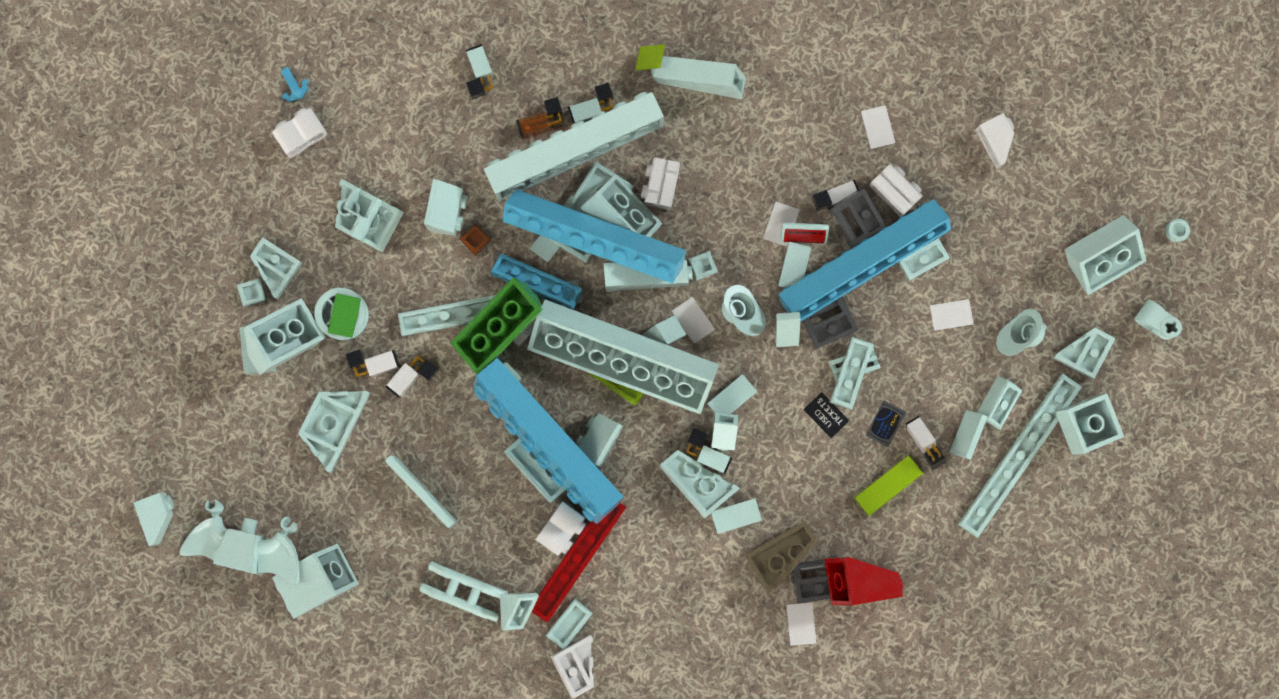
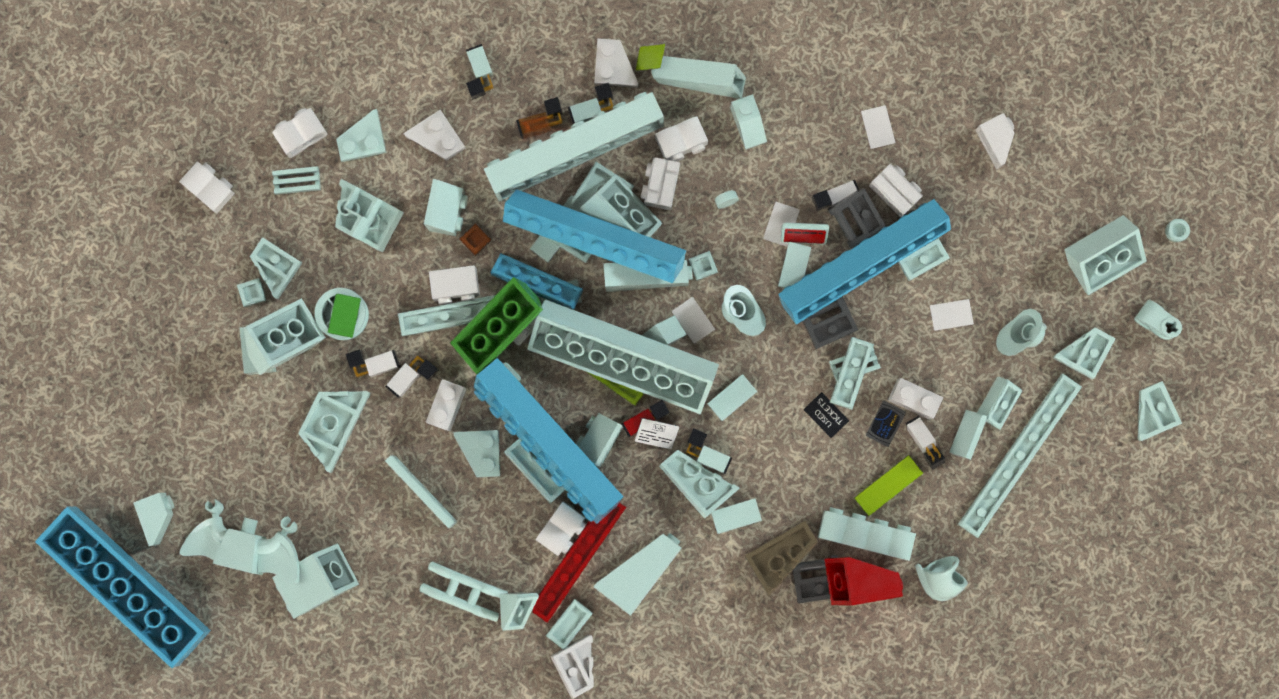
medium azure piece [281,67,310,102] -> none
light aqua brick [711,412,738,451] -> none
light aqua tile [775,312,801,347] -> none
white sticker [787,603,816,646] -> none
light aqua brick [1055,393,1124,455] -> none
none -> medium azure brick [35,506,211,668]
none -> white brick [179,161,235,214]
none -> light aqua tile [272,166,321,195]
none -> light aqua wing [336,109,386,162]
none -> white wing [404,110,466,160]
none -> white brick [426,379,466,432]
none -> white brick [429,265,480,304]
none -> light aqua wing [454,430,500,477]
none -> white wing [594,39,638,88]
none -> light aqua slope [594,533,681,616]
none -> piece [621,400,670,437]
none -> white sticker [635,419,679,449]
none -> white brick [655,116,708,162]
none -> light aqua tile [715,190,739,209]
none -> light aqua slope [730,94,767,150]
none -> light aqua brick [817,507,916,561]
none -> white brick [888,378,943,420]
none -> light aqua piece [915,556,968,601]
none -> light aqua wing [1138,381,1182,441]

